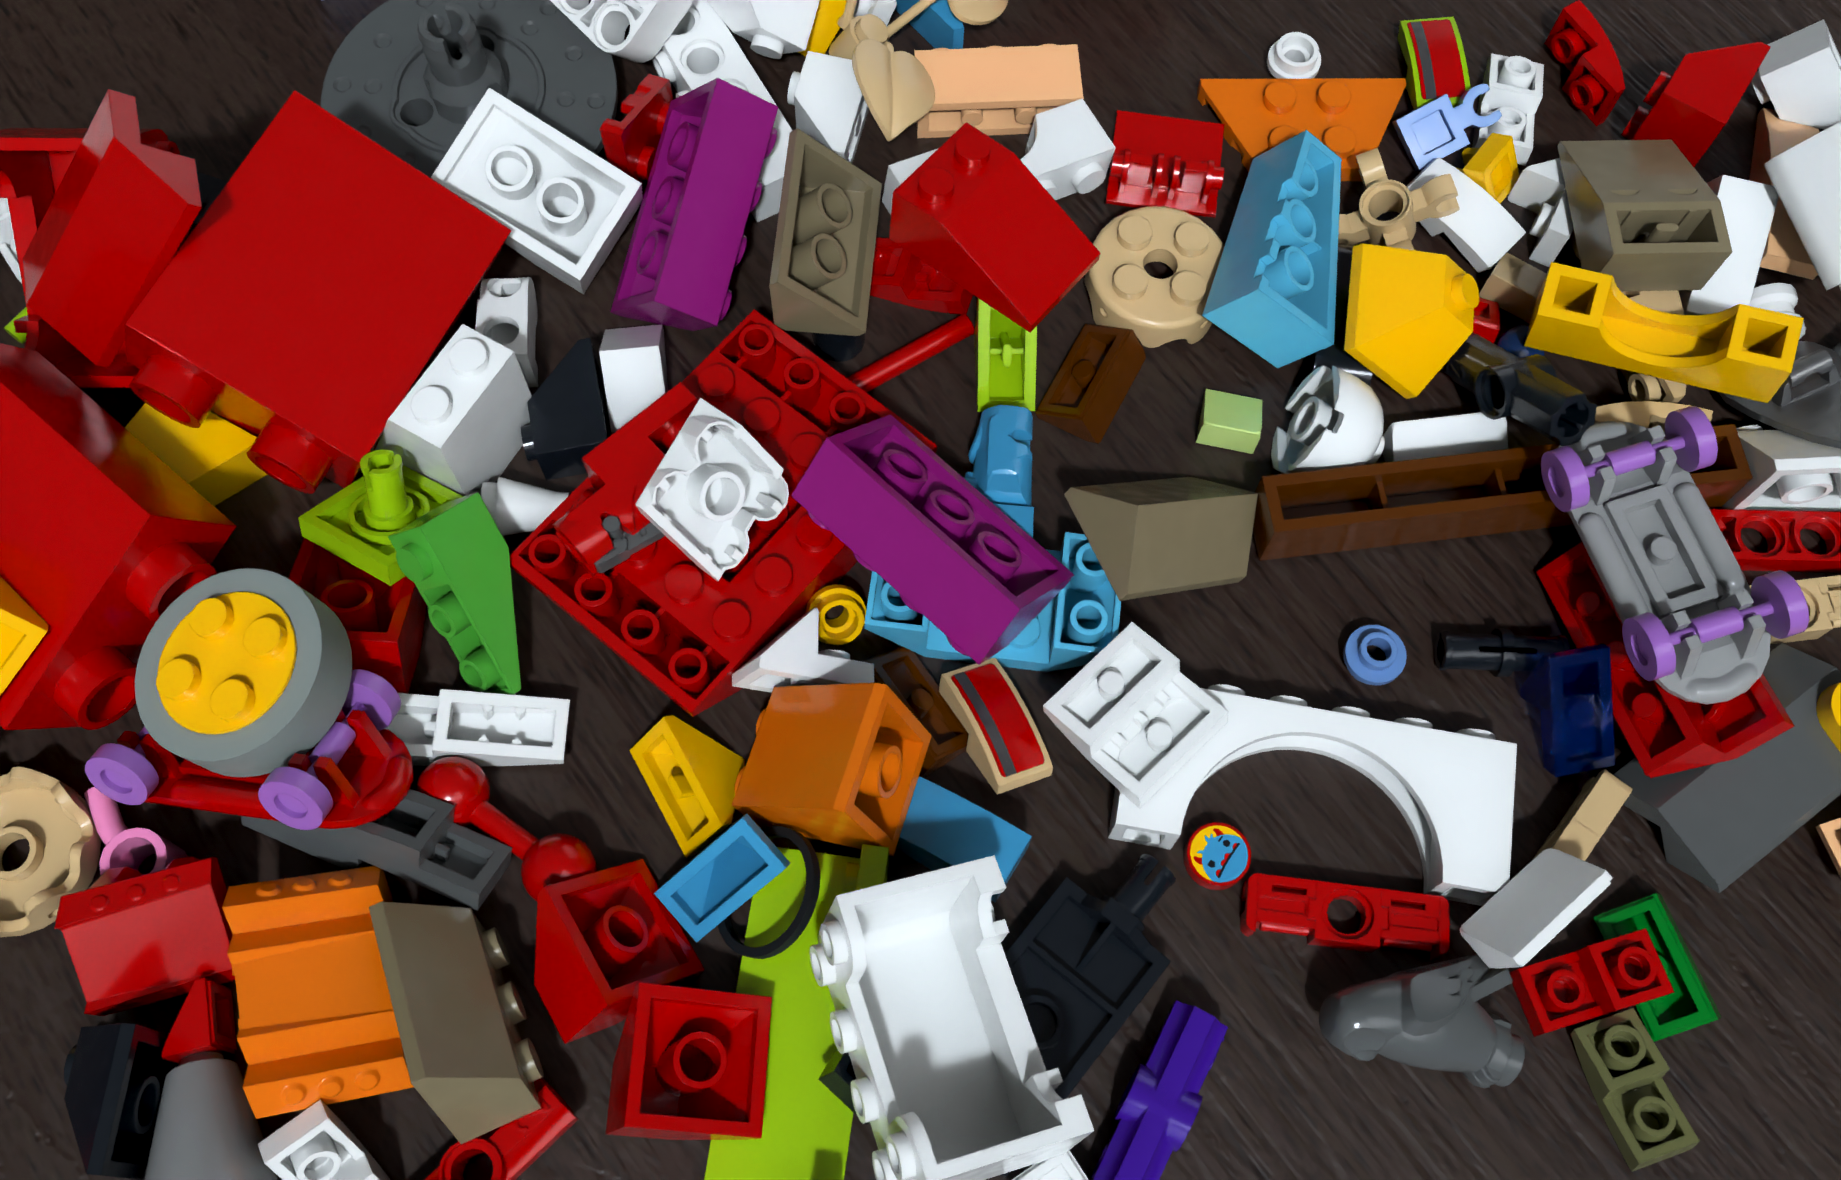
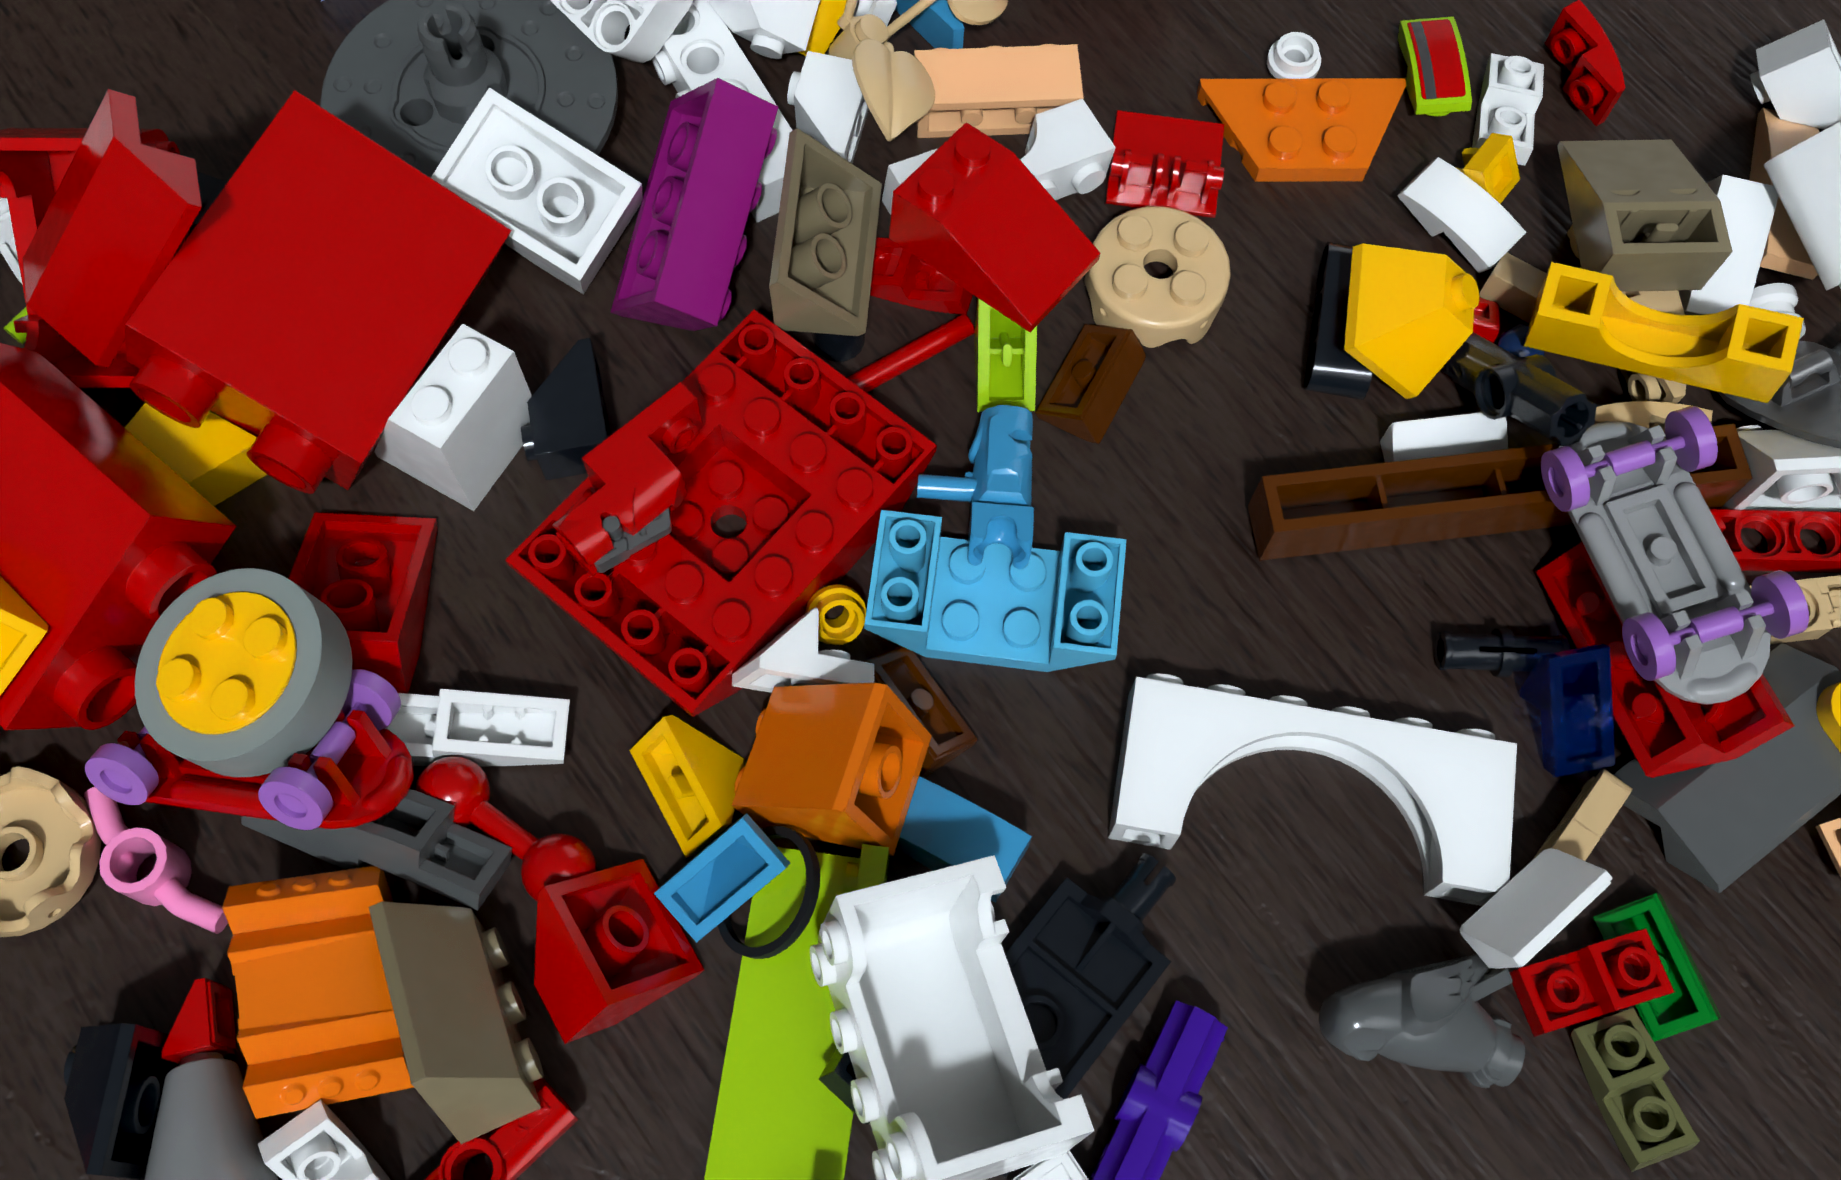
red slope [54,857,235,1017] -> none
lime plate [298,449,464,586] -> none
bright green slope [388,492,521,695] -> none
white leg [475,277,538,387] -> none
white cone [481,477,569,536] -> none
white slope [599,324,668,434] -> none
red wing [600,74,673,187] -> none
red slope [605,982,772,1140] -> none
white slope [635,398,789,582] -> none
magenta slope [791,415,1074,665] -> none
slope [939,658,1053,795] -> none
white slope [1043,622,1229,809] -> none
dark tan slope [1064,477,1258,601] -> none
tile [1183,822,1251,890] -> none
yellowish green slope [1196,389,1263,454] -> none
medium azure wedge [1202,130,1342,368] -> none
red piece [1240,873,1450,960] -> none
white cylinder [1271,365,1385,474] -> none
tan pin [1338,148,1460,250] -> none
medium blue plate [1343,625,1407,686] -> none
plate [1392,84,1502,171] -> none
white slope [1508,158,1573,267] -> none
red slope [1621,42,1771,167] -> none

